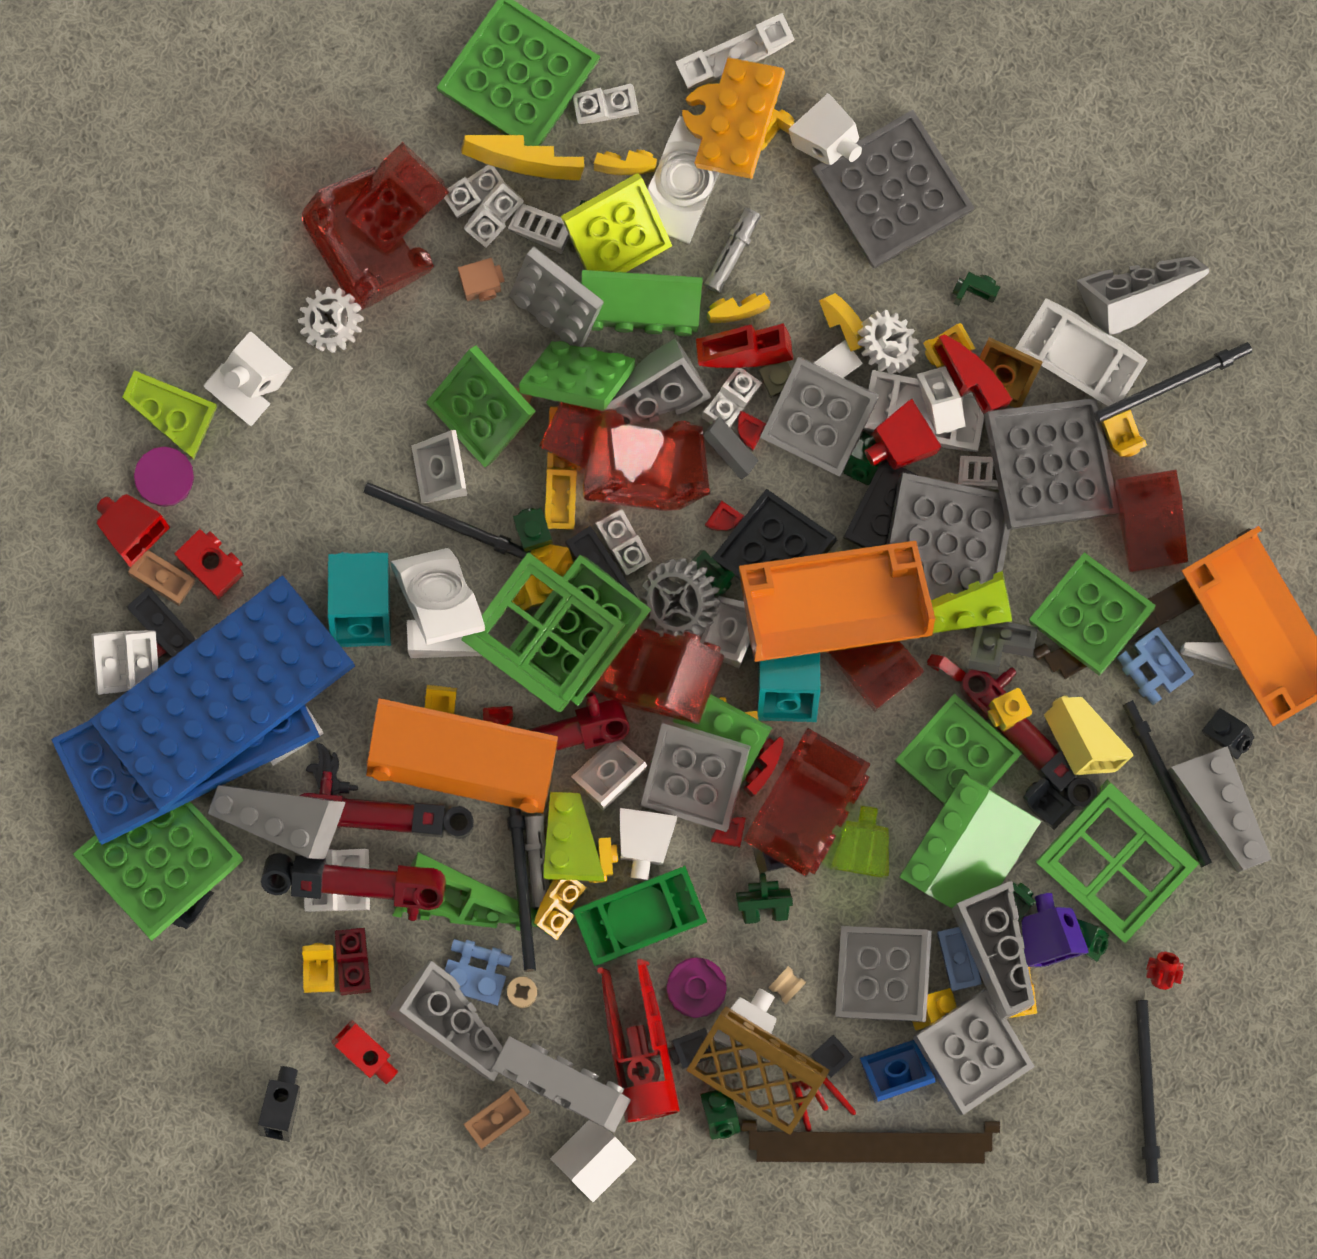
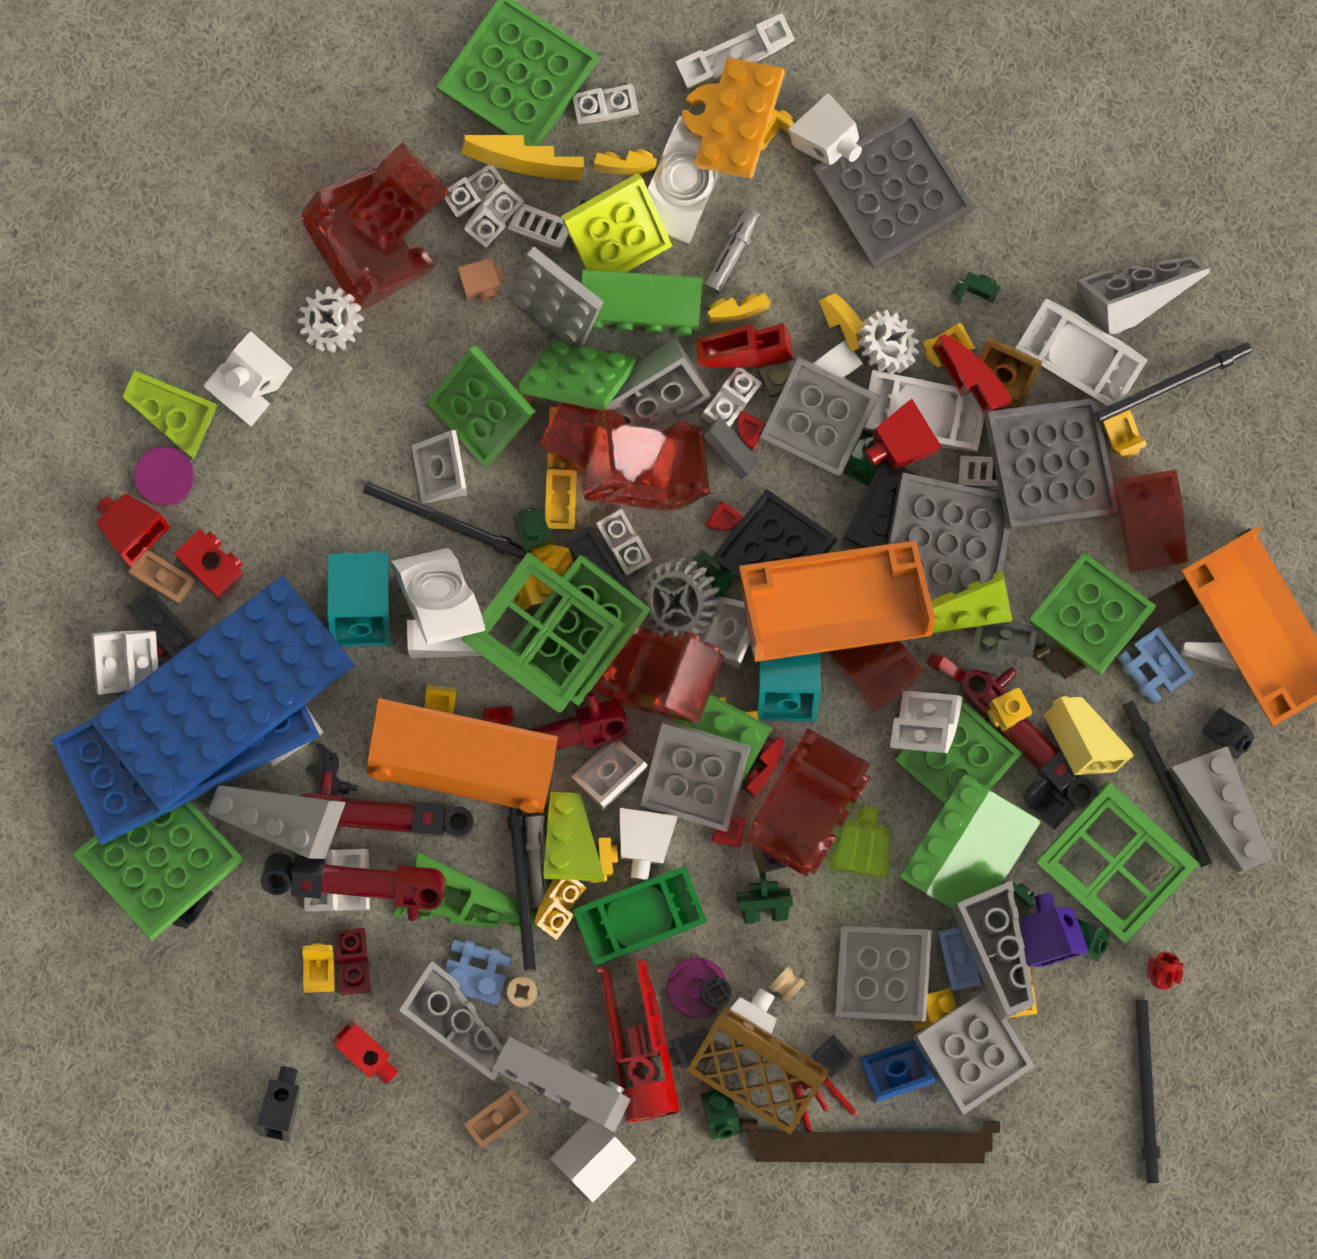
white slope [917,366,966,434] -> none
none -> black wheel [700,977,732,1009]
none -> white slope [890,691,963,753]

